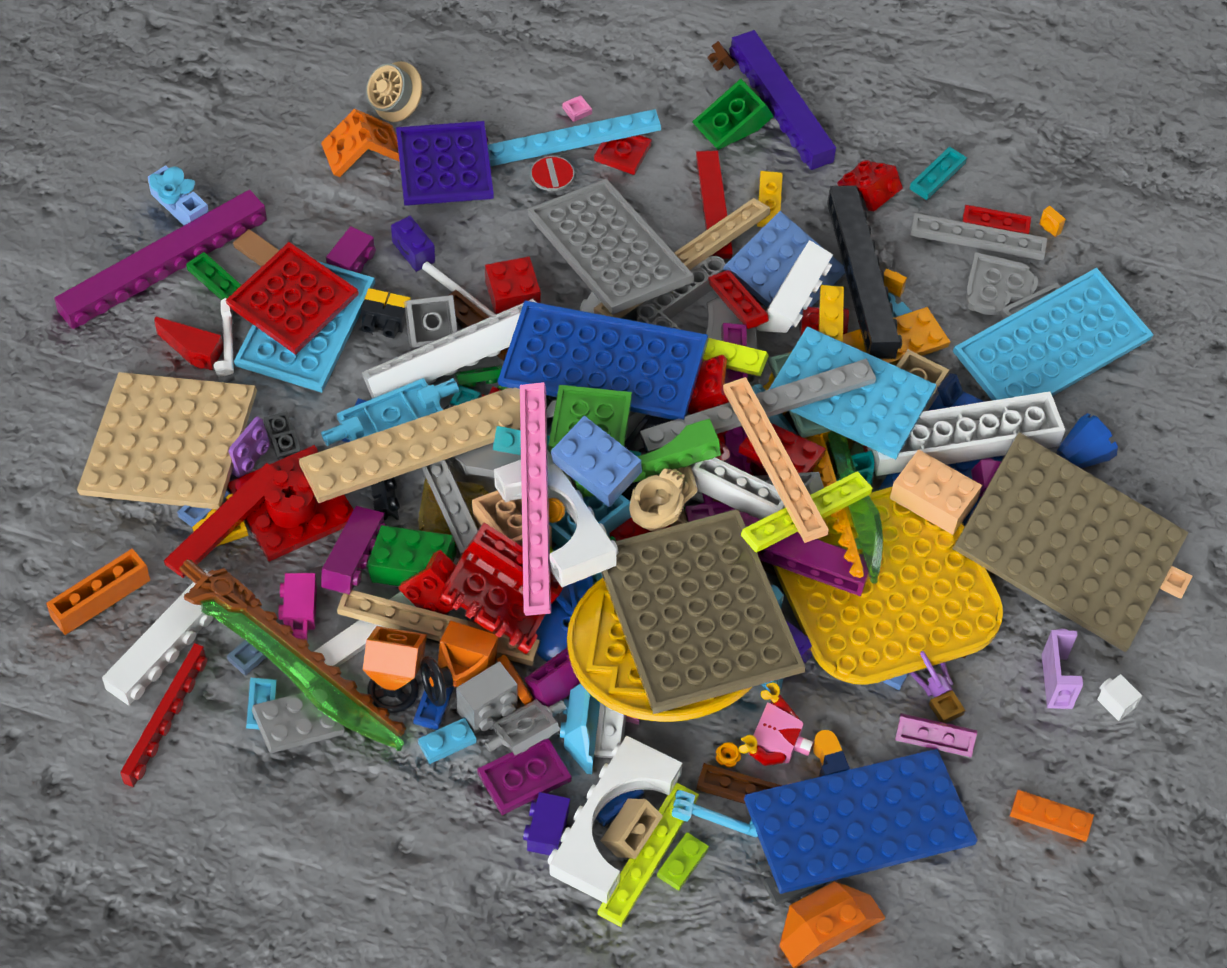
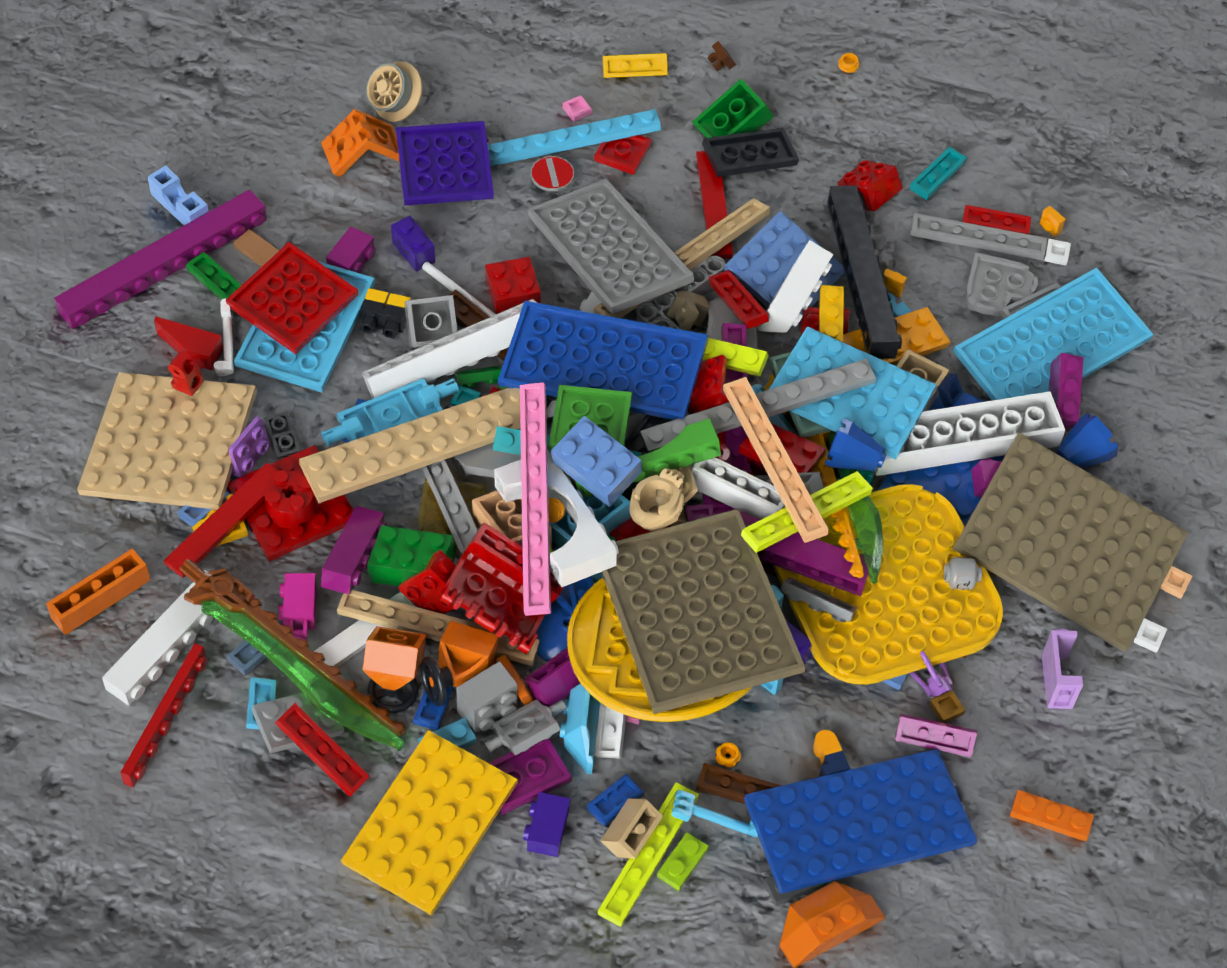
medium azure plate [149,166,195,204] -> none
black hinge [371,477,400,520] -> none
white arch [548,735,682,904] -> none
dark purple brick [729,30,836,170] -> none
torso [739,683,814,766] -> none
yellow plate [757,171,782,227] -> none
light nougat brick [890,449,982,535] -> none
white brick [1097,674,1142,721] -> none
none -> red leg [168,351,204,396]
none -> red plate [275,703,370,797]
none -> yellow plate [341,730,518,916]
none -> yellow plate [602,53,668,78]
none -> dark tan brick [667,291,710,331]
none -> black plate [702,127,799,177]
none -> dark grey plate [780,577,858,622]
none -> blue cone [824,418,886,471]
none -> light orange plate [838,53,860,73]
none -> light grey head [944,557,982,590]
none -> white plate [1044,239,1071,266]
none -> magenta brick [1049,353,1084,432]
none -> white plate [1133,618,1167,653]

